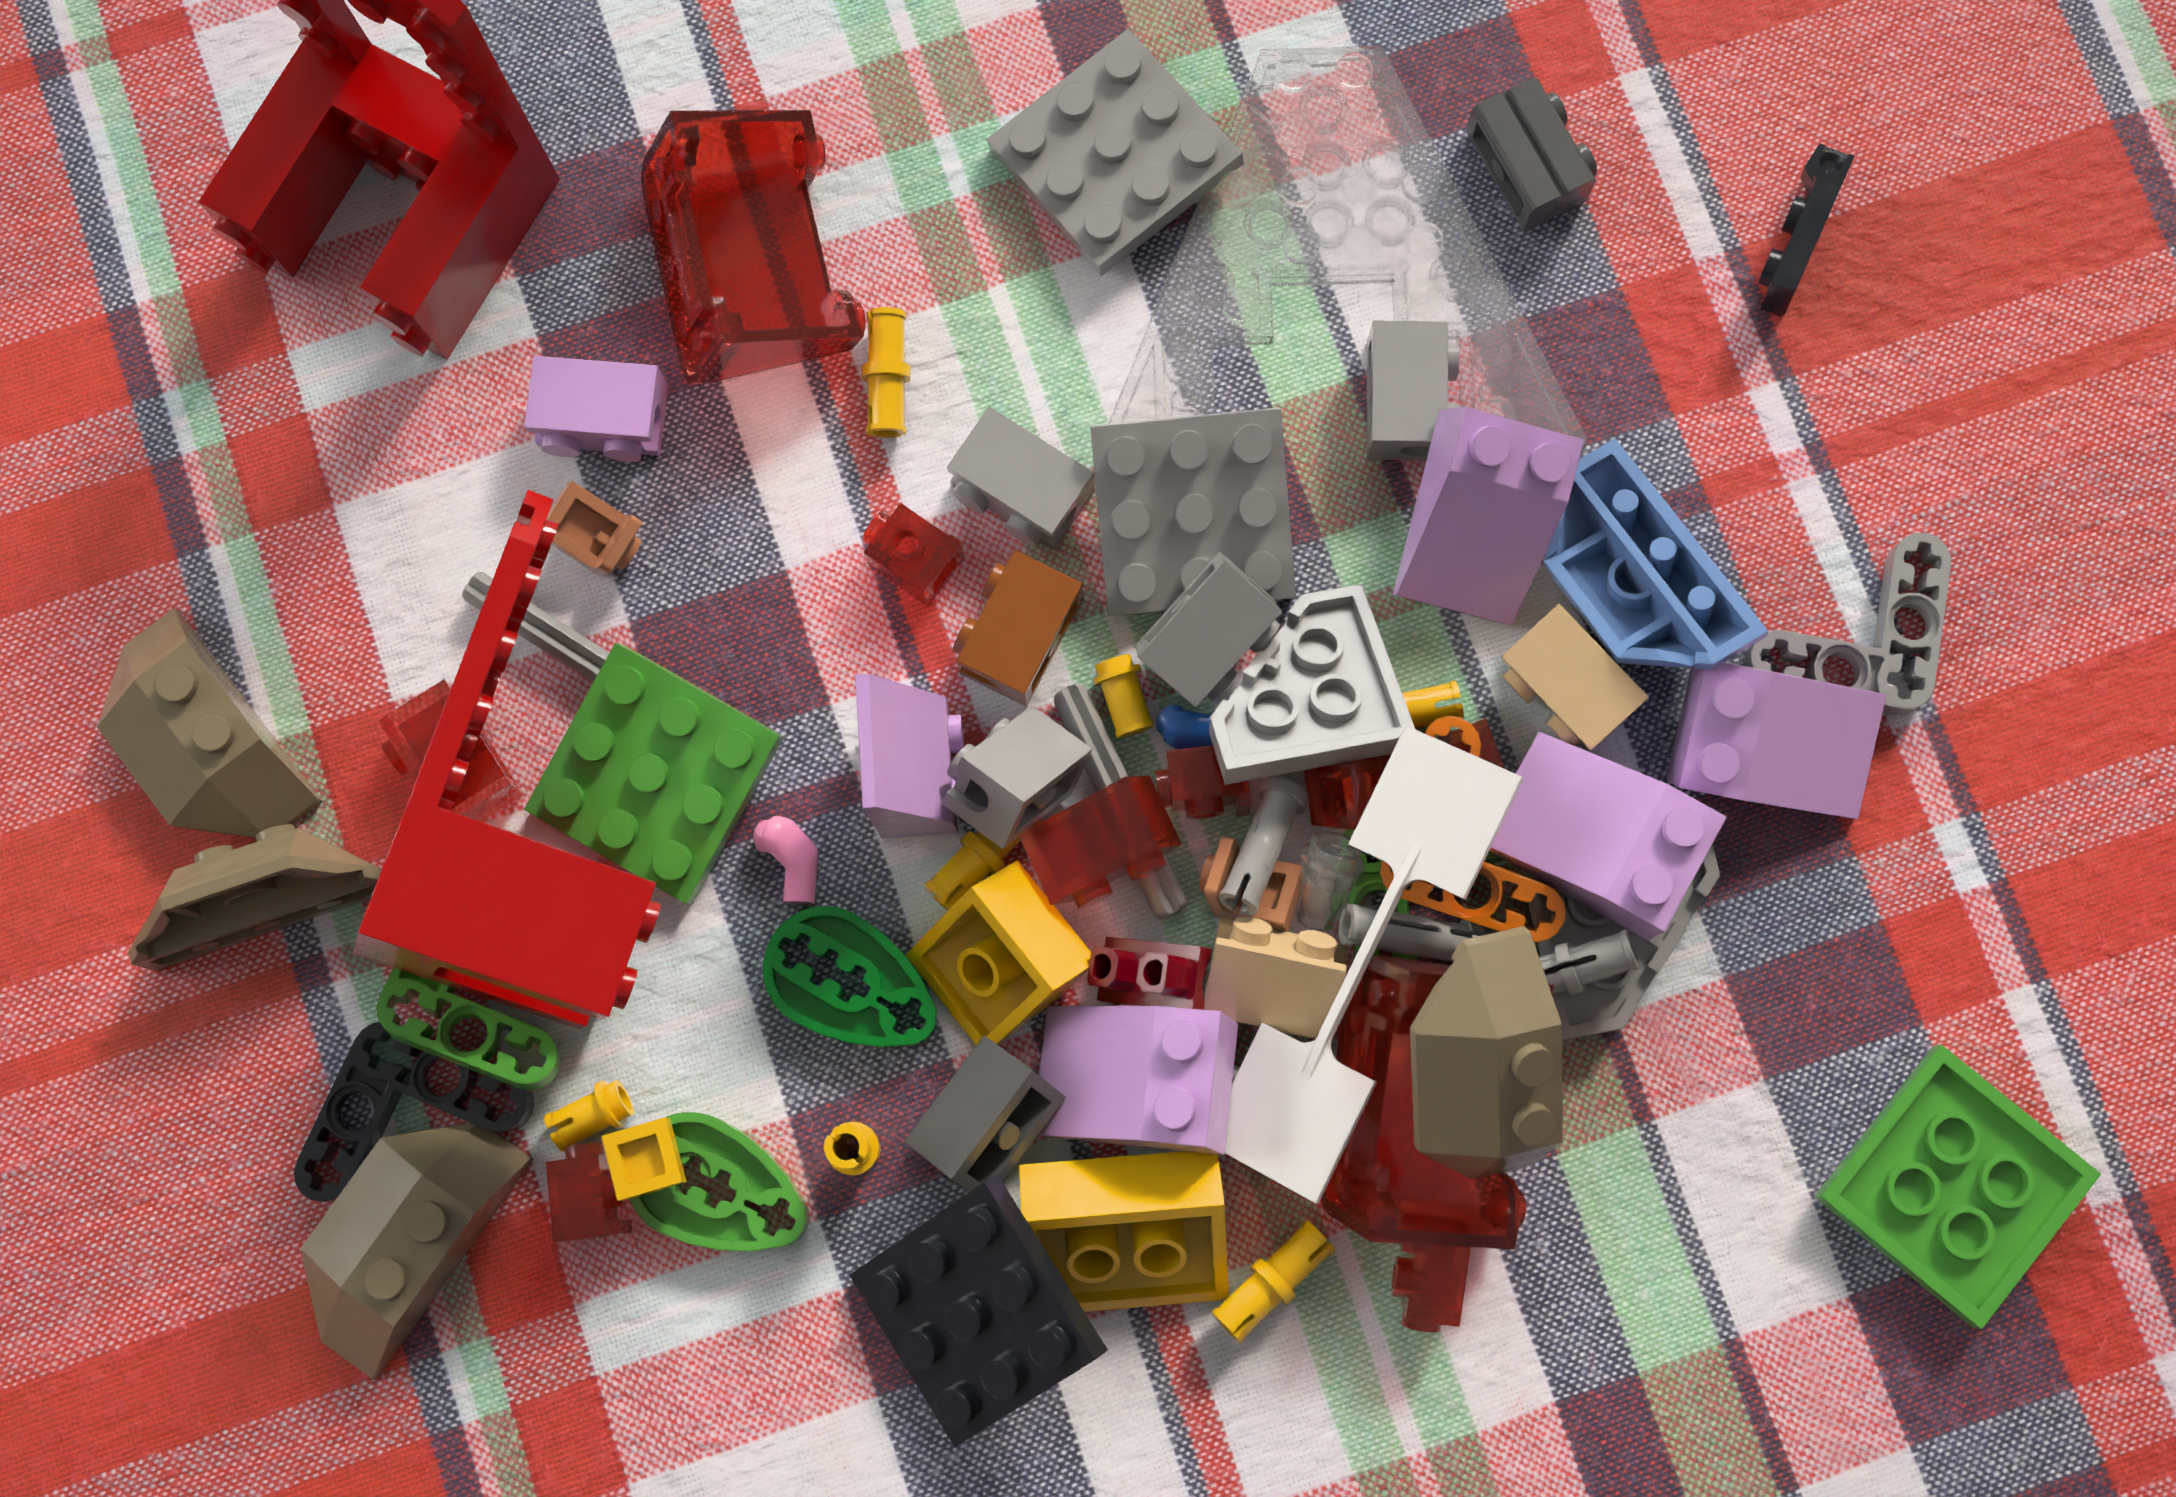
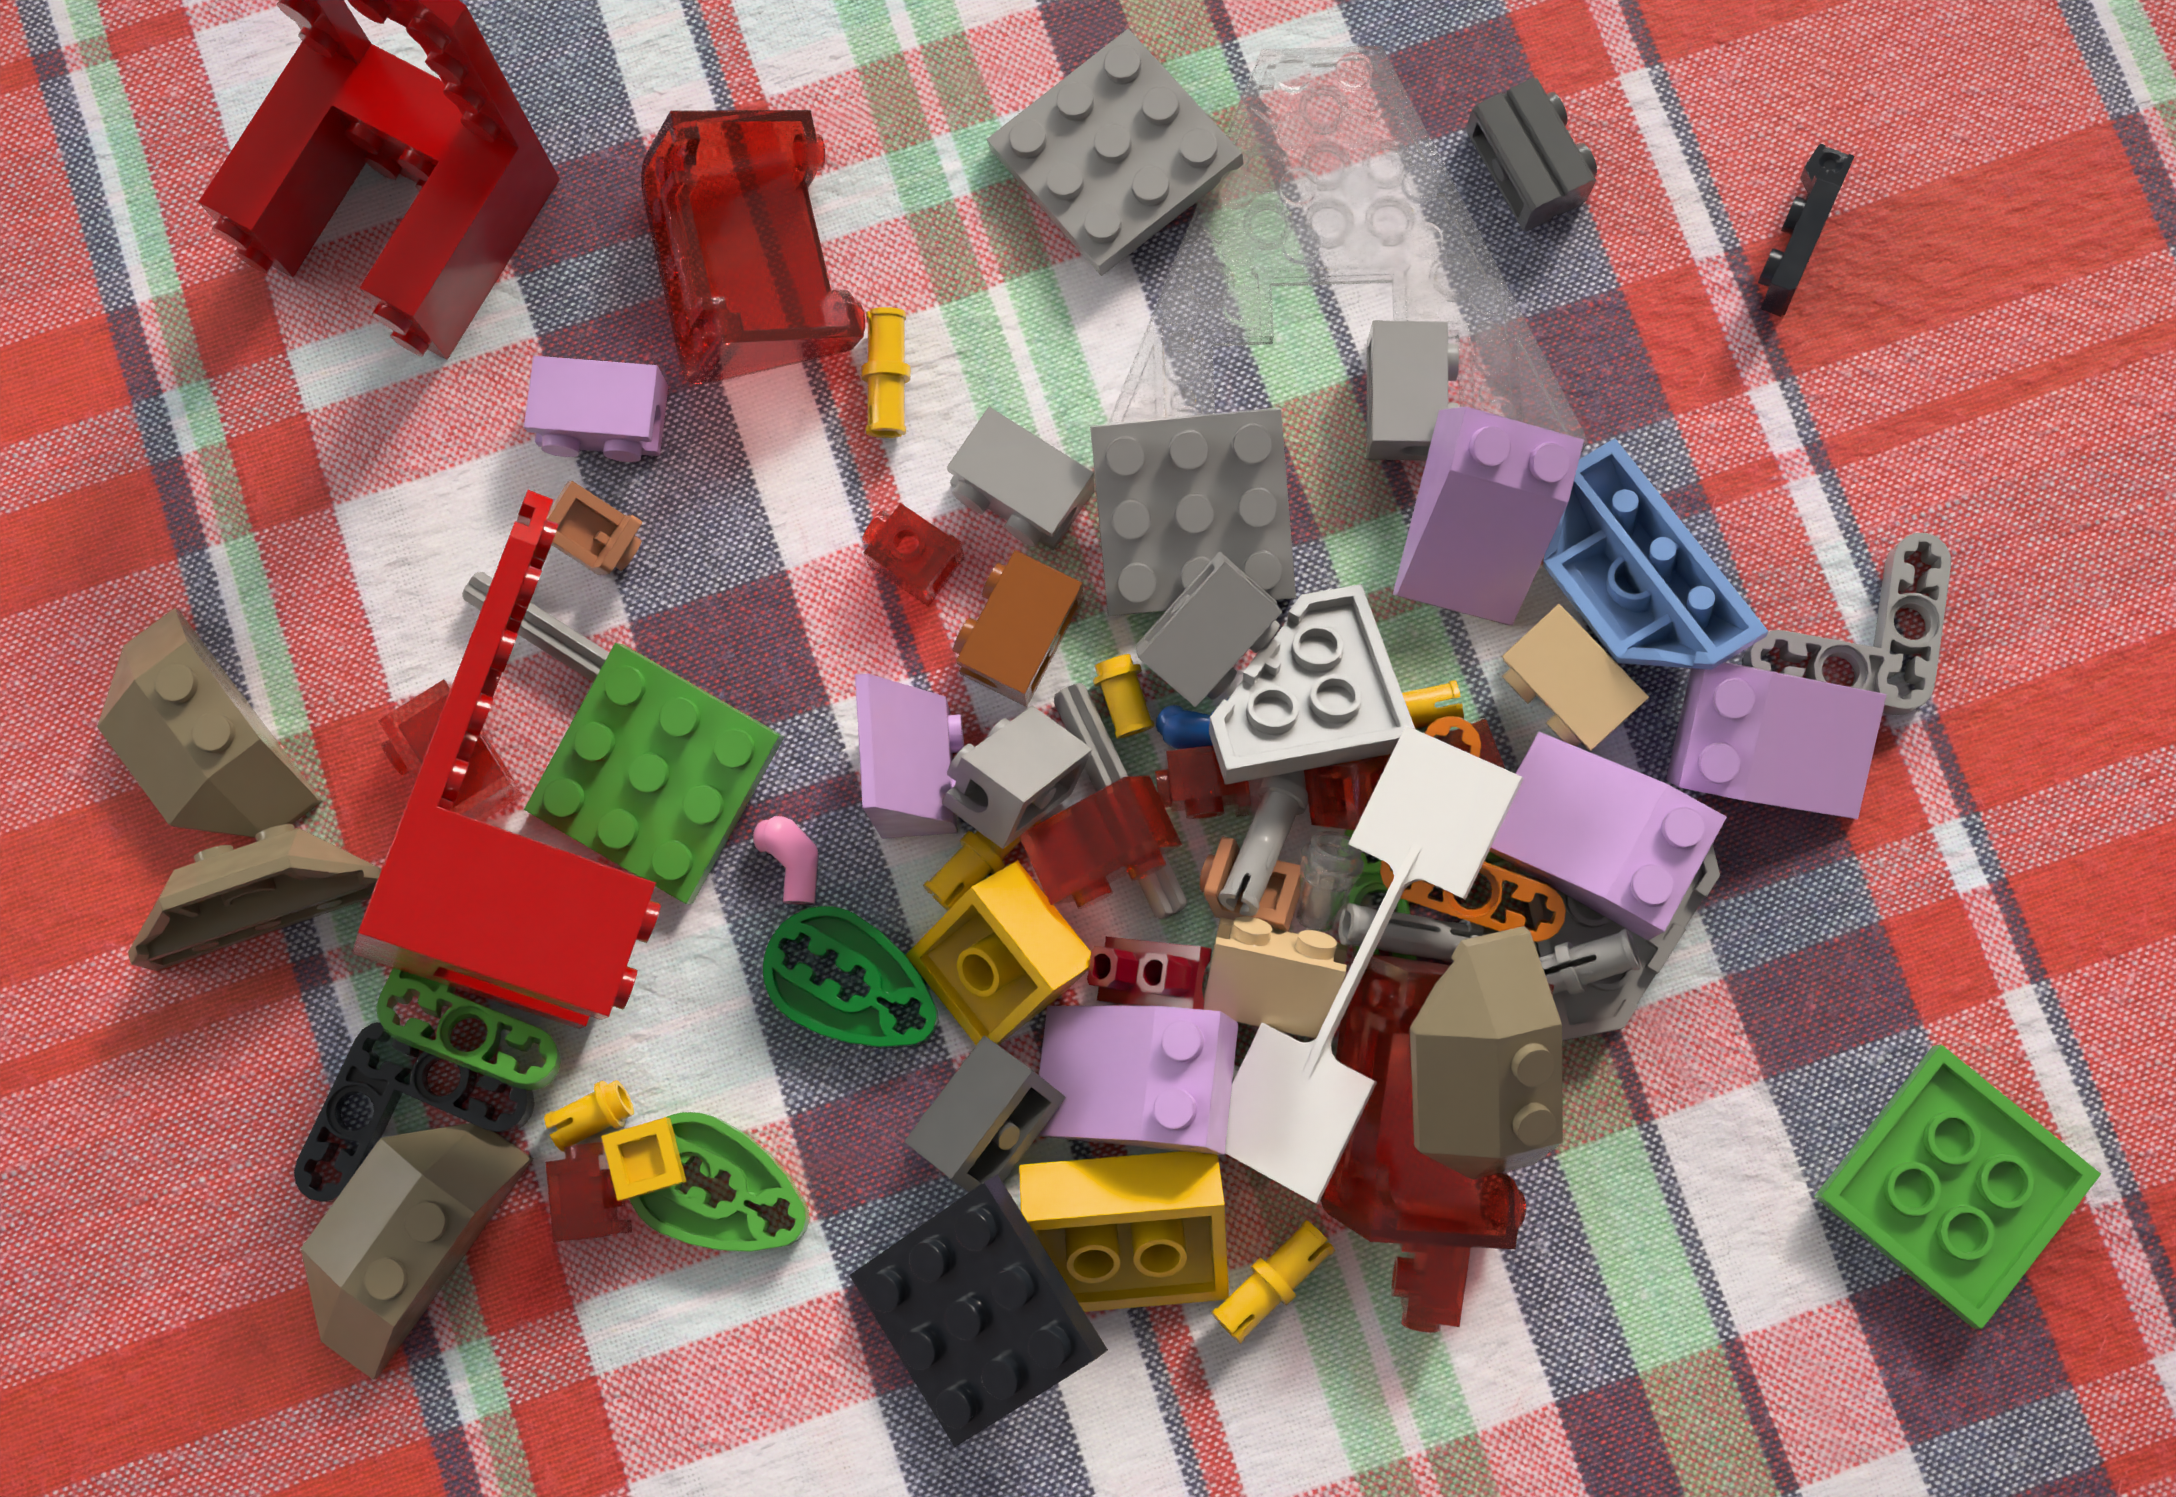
yellow pin [824,1122,881,1176] -> none

